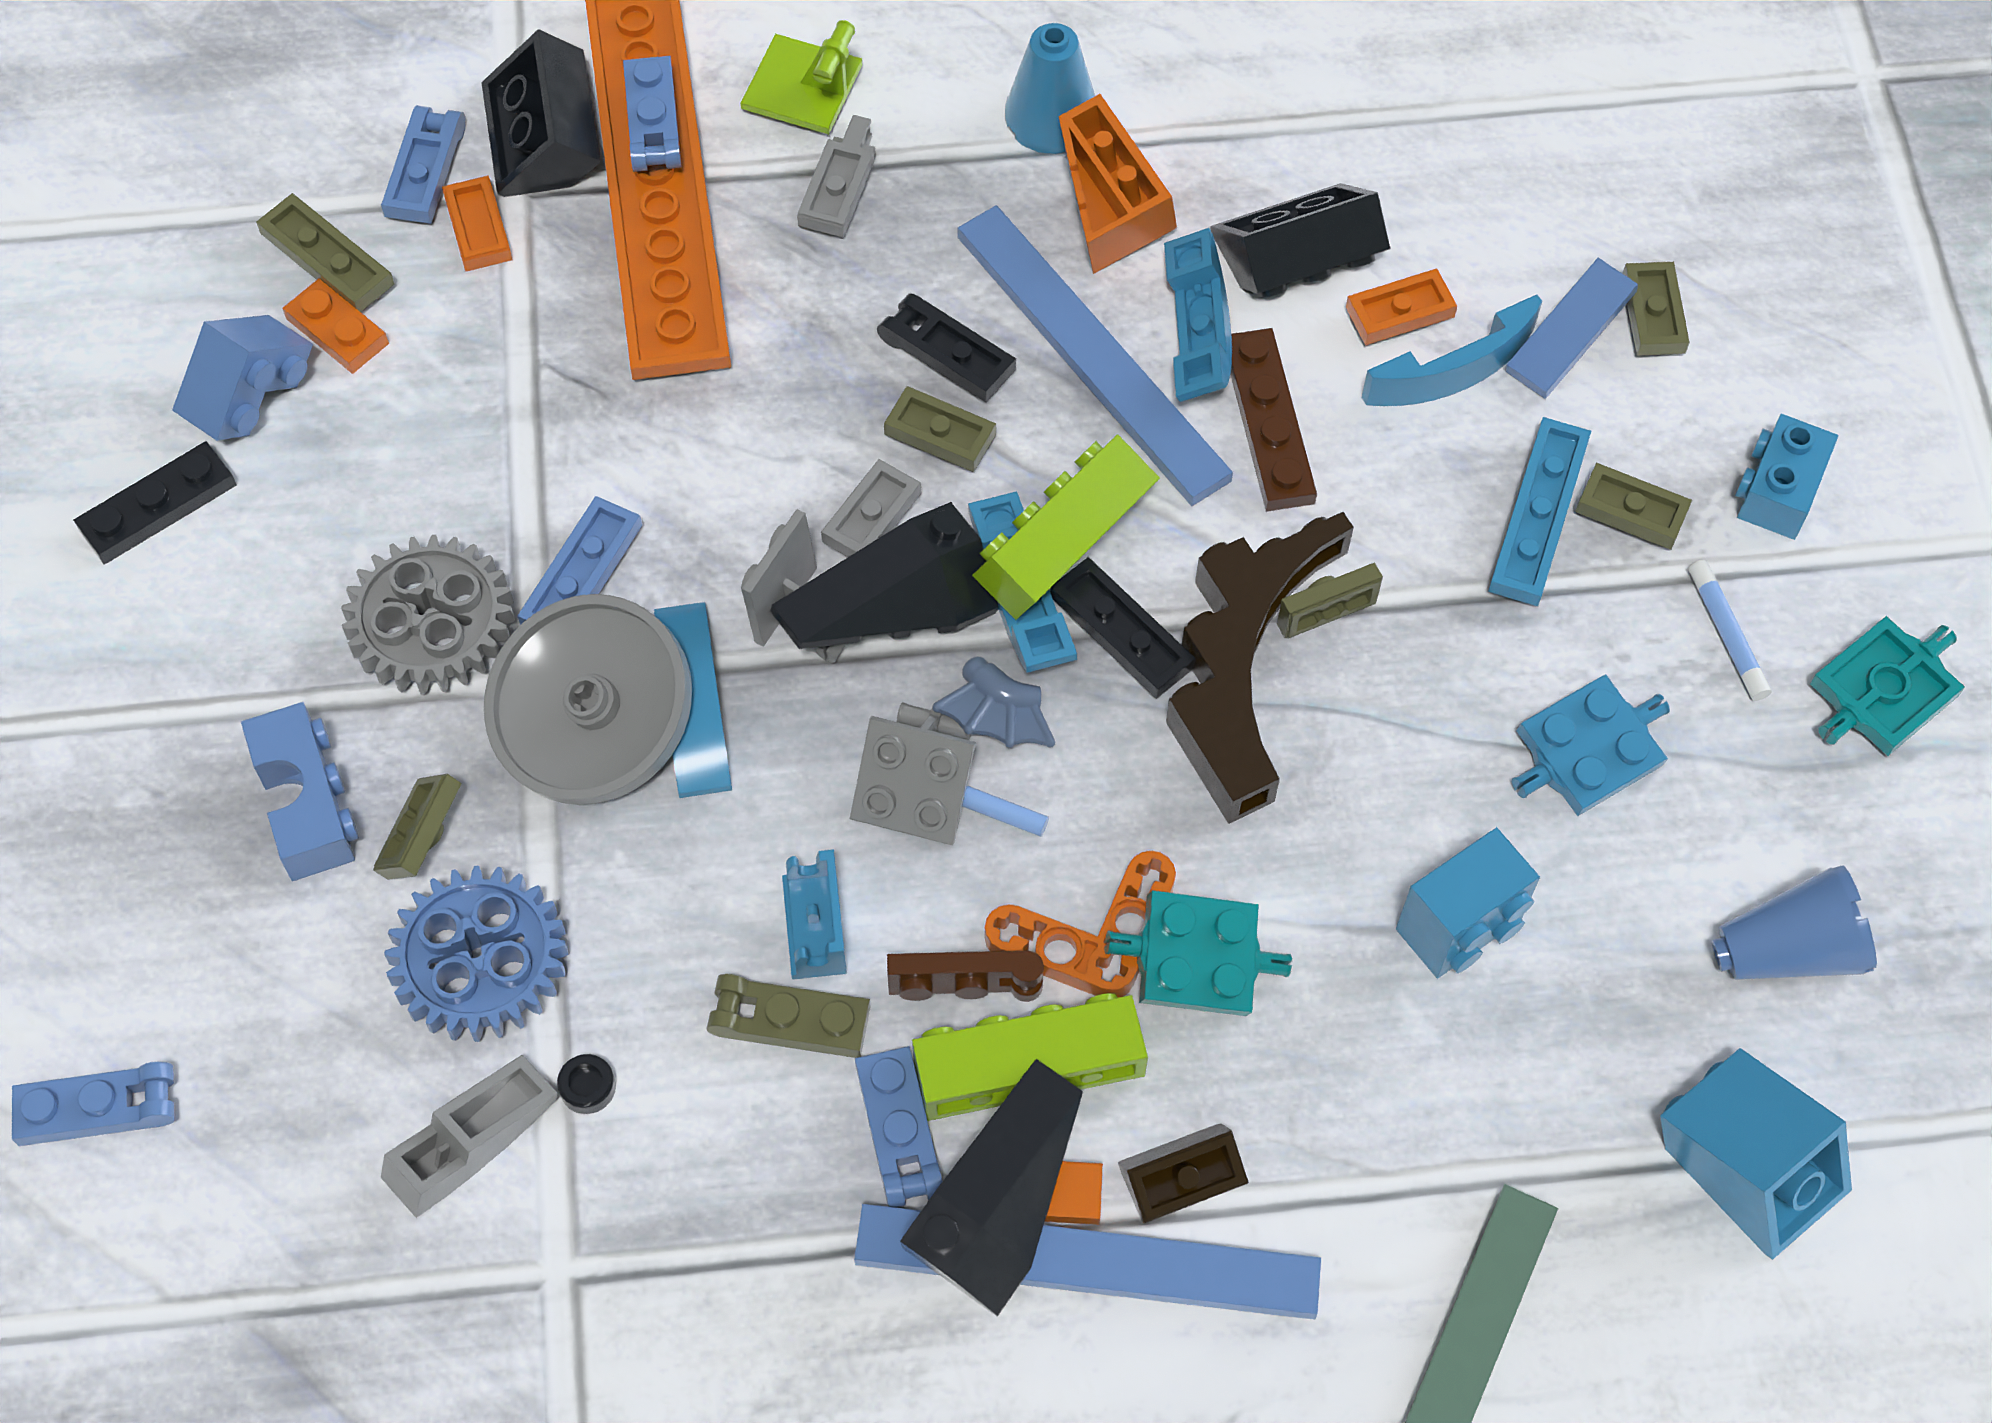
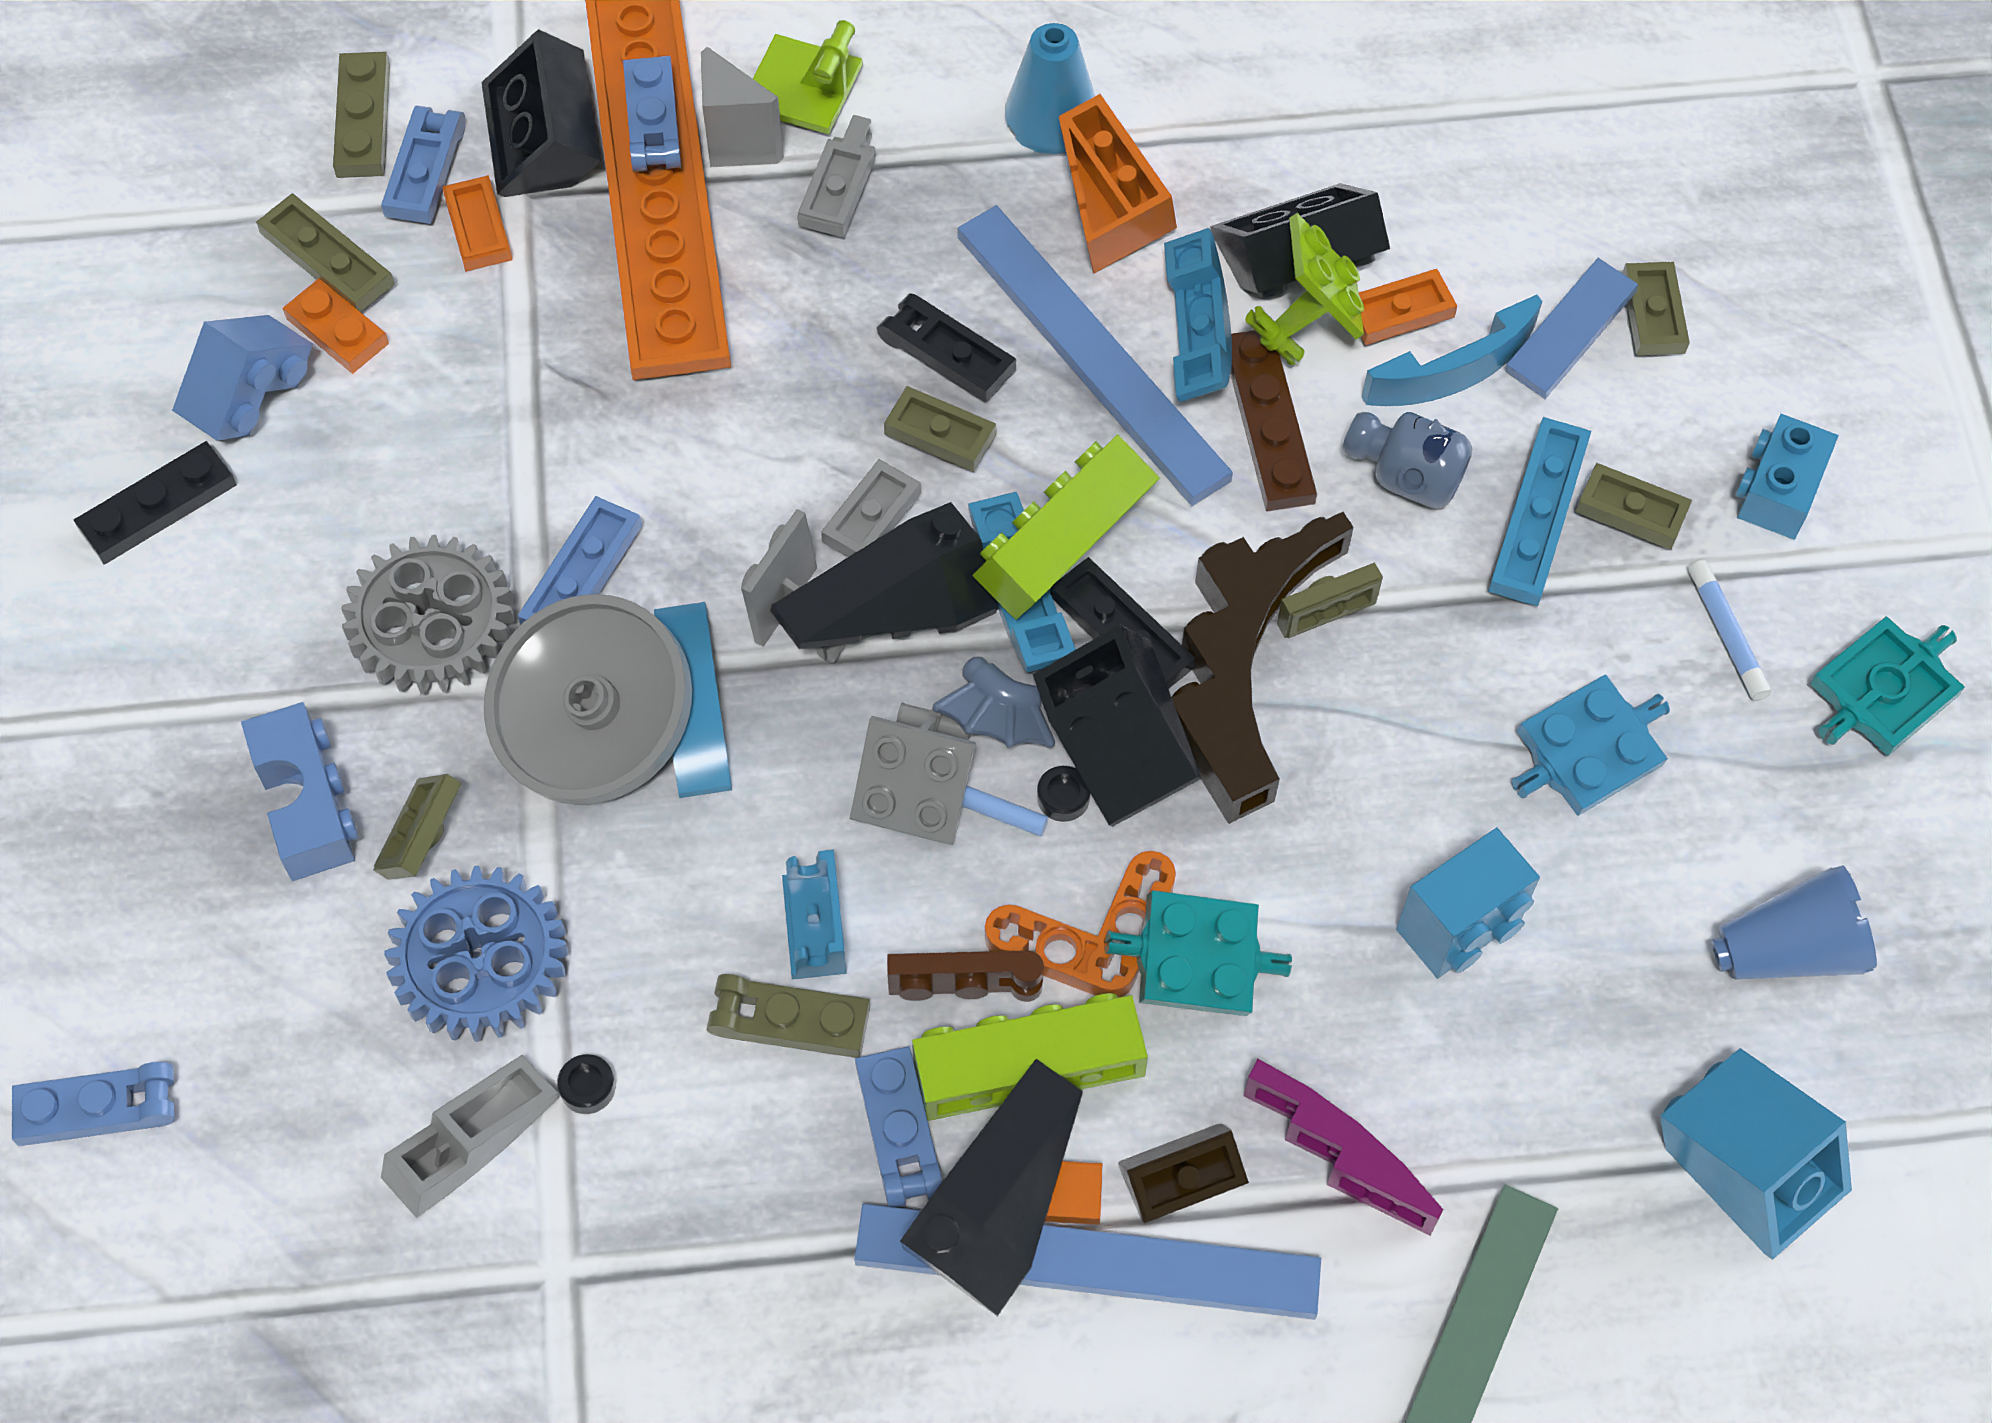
none -> olive plate [333,51,390,178]
none -> light grey slope [701,47,784,167]
none -> black slope [1032,624,1202,827]
none -> black tile [1037,766,1091,822]
none -> magenta slope [1243,1059,1444,1236]
none -> lime plate [1245,213,1364,365]
none -> sand blue piece [1342,412,1473,509]

